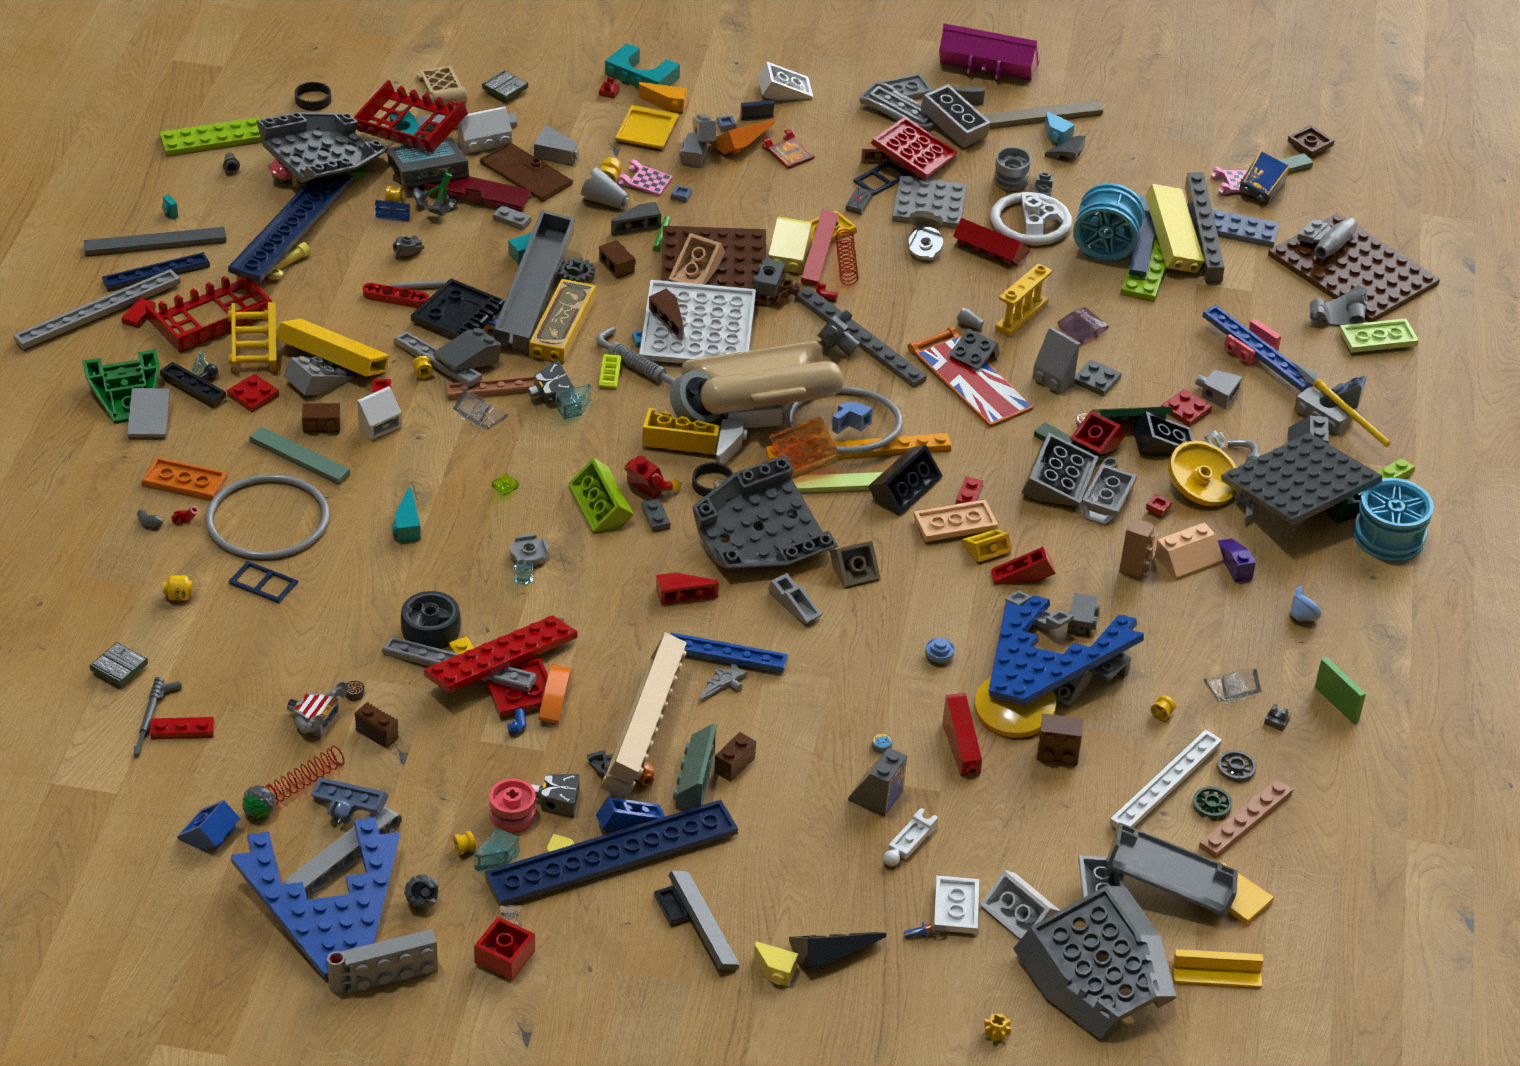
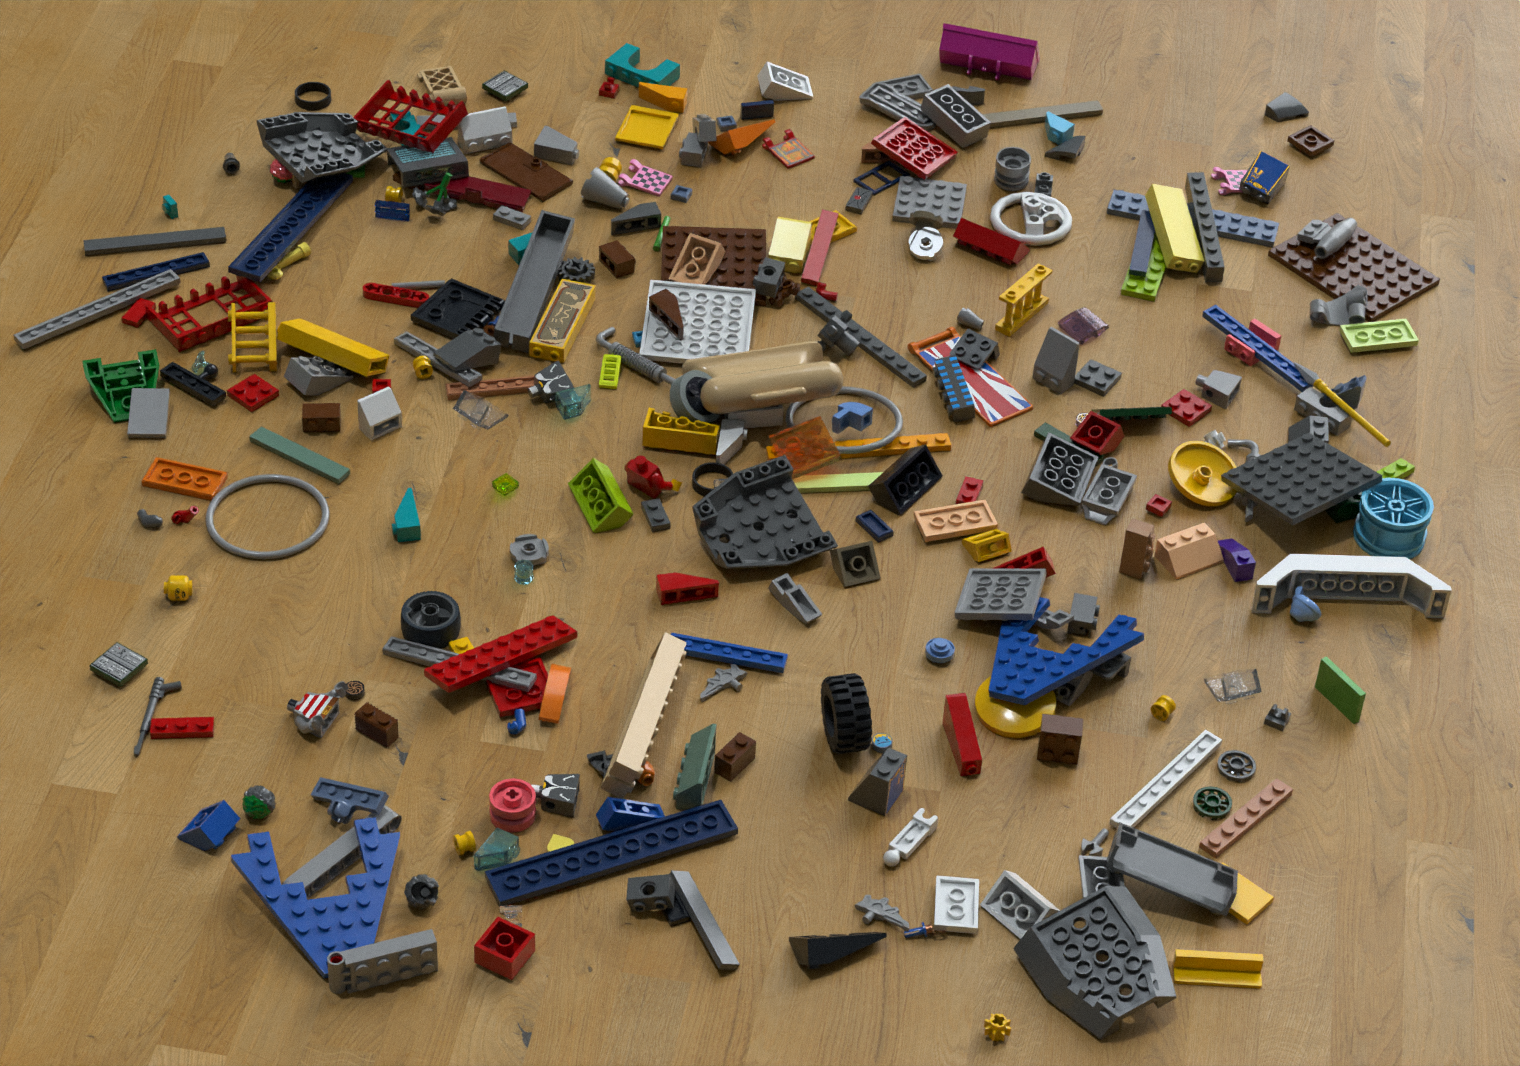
lime plate [160,117,262,156] -> none
dark blue window [229,561,298,603] -> none
clear red piece [265,745,345,805] -> none
dark grey piece [393,235,425,257] -> none
light yellow slope [754,941,798,987] -> none
clear red piece [835,229,859,285] -> none
medium azure wheel [1073,183,1145,261] -> none
black slope [1134,411,1194,457] -> none
tile [1279,153,1313,173] -> none
none -> dark grey brick [626,874,675,912]
none -> black tyre [821,673,872,754]
none -> light grey piece [854,895,909,932]
none -> dark blue tile [855,510,894,543]
none -> dark grey brick [932,355,975,422]
none -> light grey plate [955,568,1046,621]
none -> light grey bar [1081,828,1109,857]
none -> white slope [1251,554,1452,618]
none -> dark grey slope [1265,92,1309,122]

